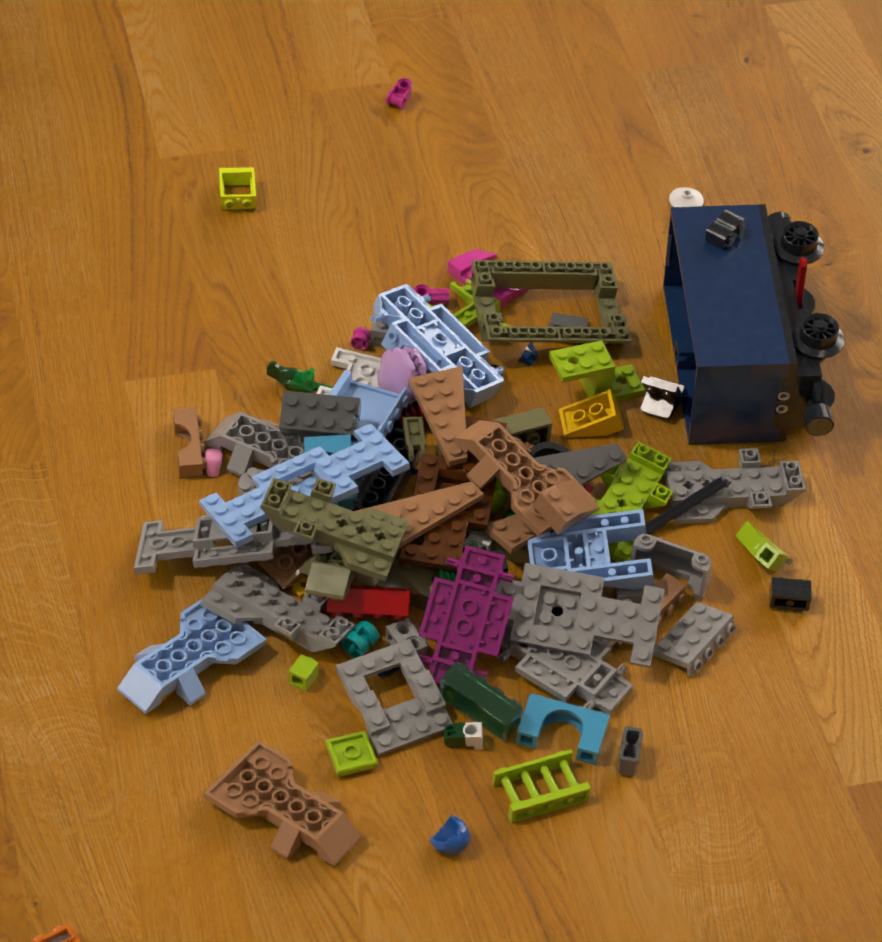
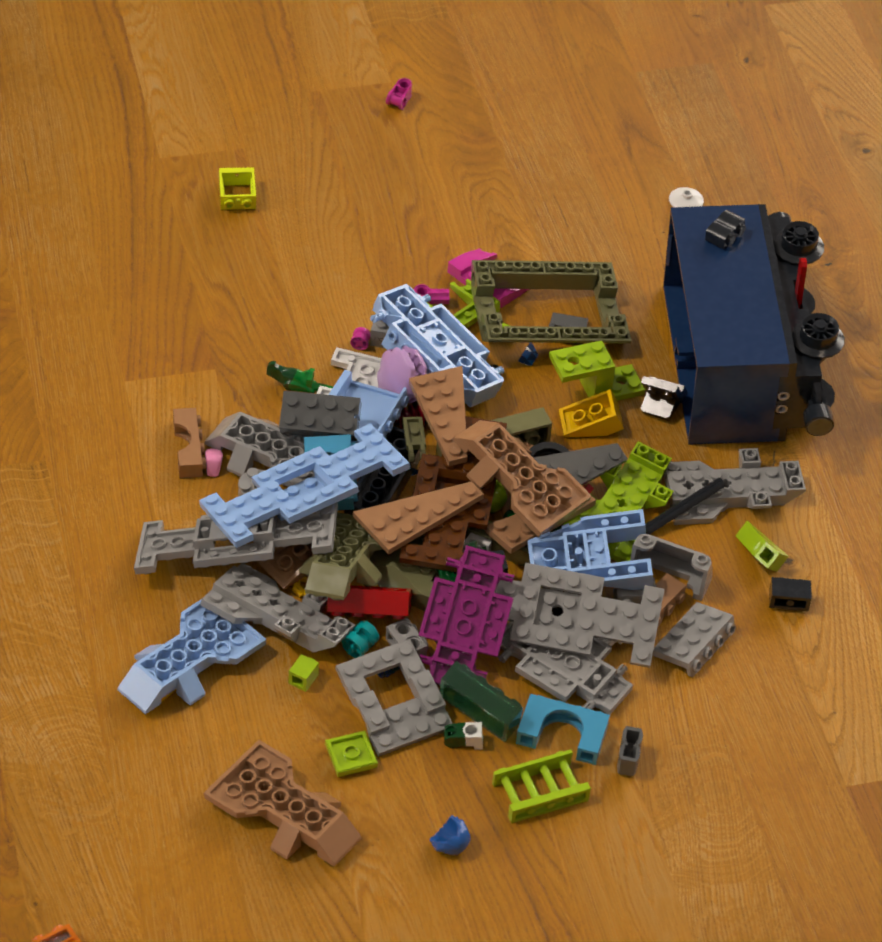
olive piece [260,477,409,581] -> none
medium nougat slope [533,479,600,534] -> none

